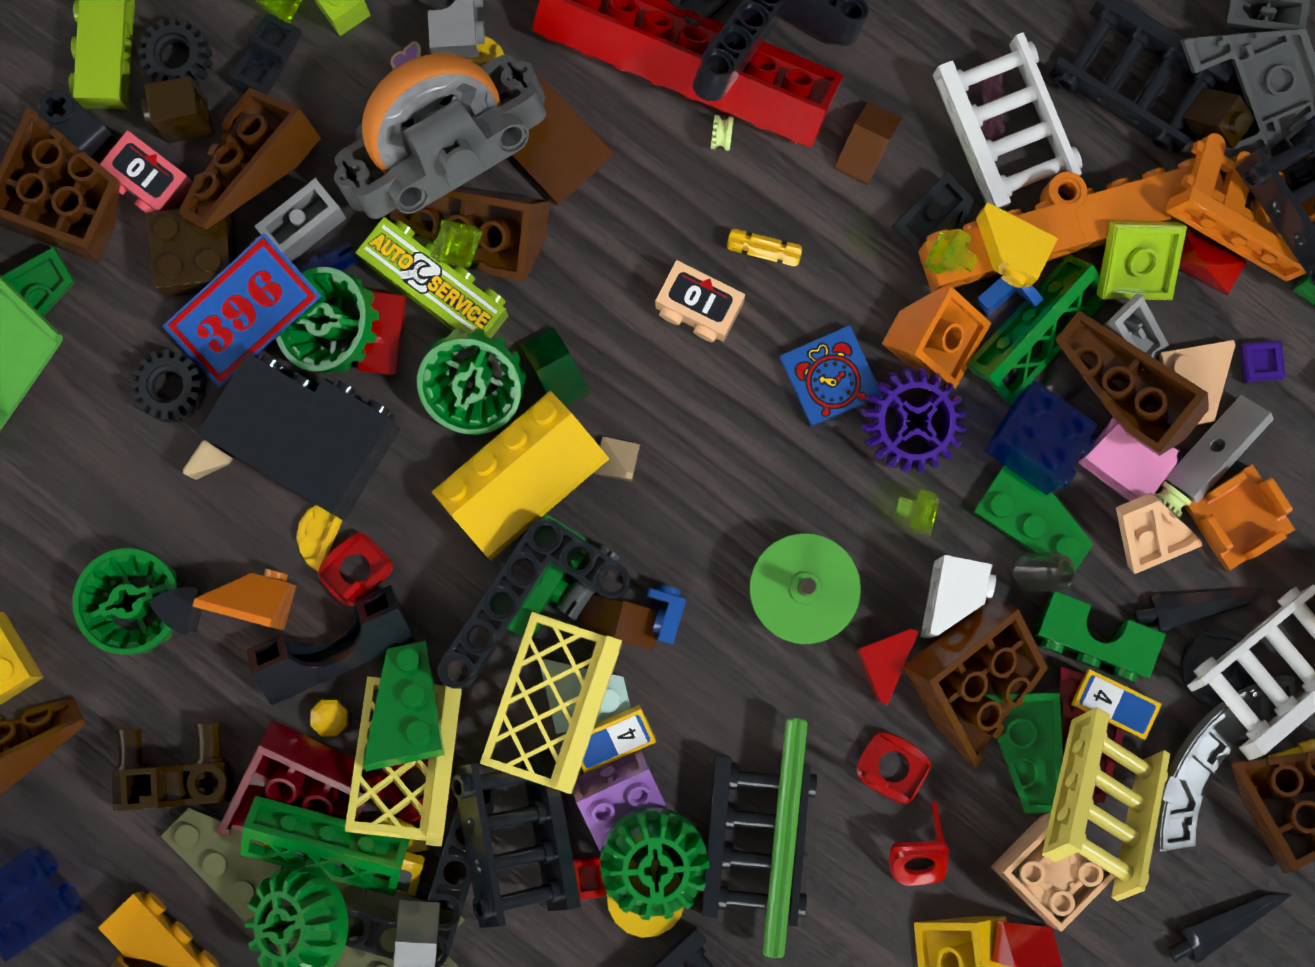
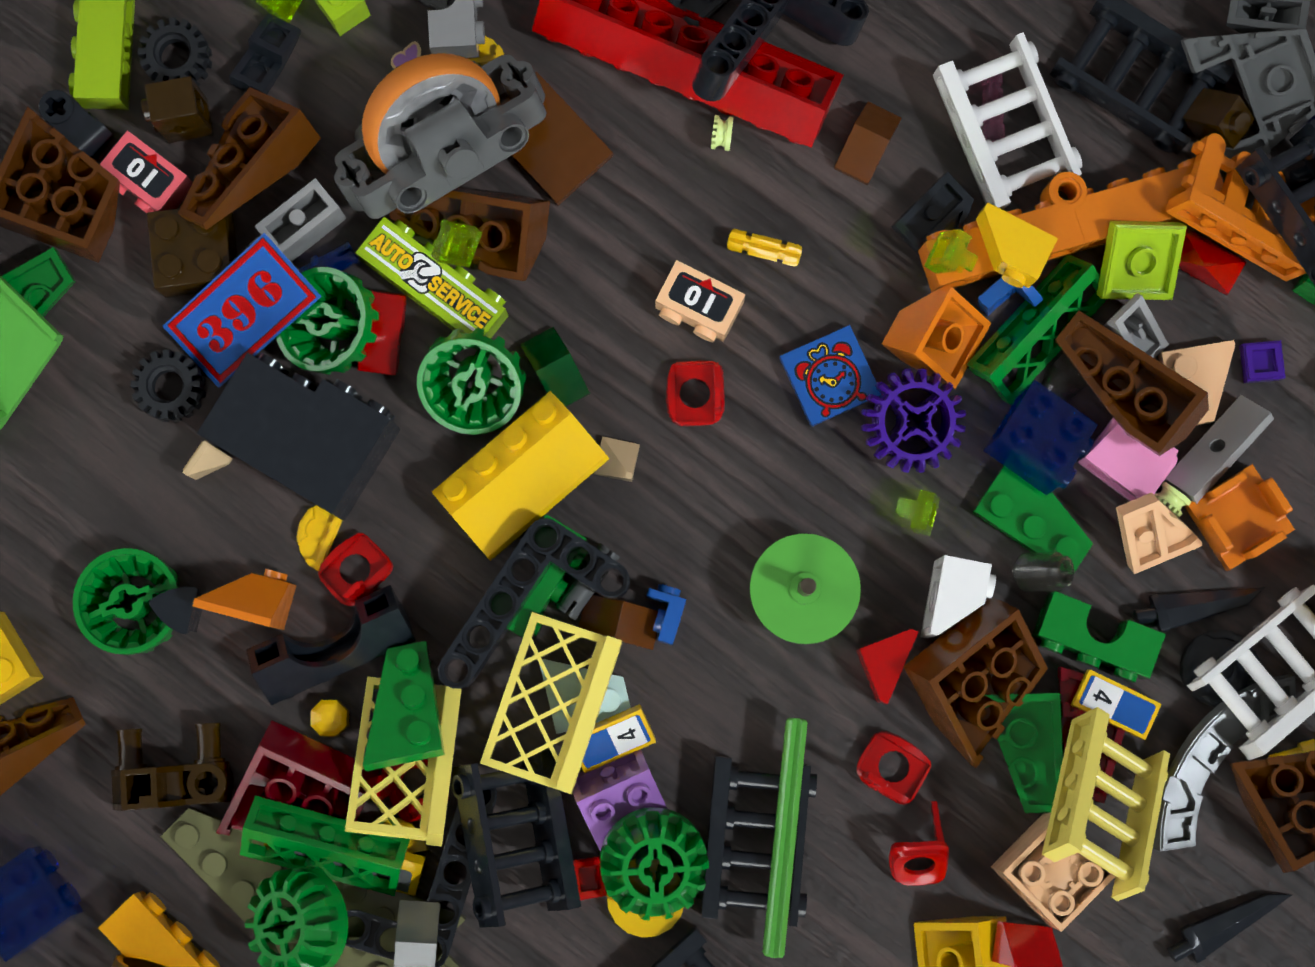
none -> red piece [666,361,725,426]

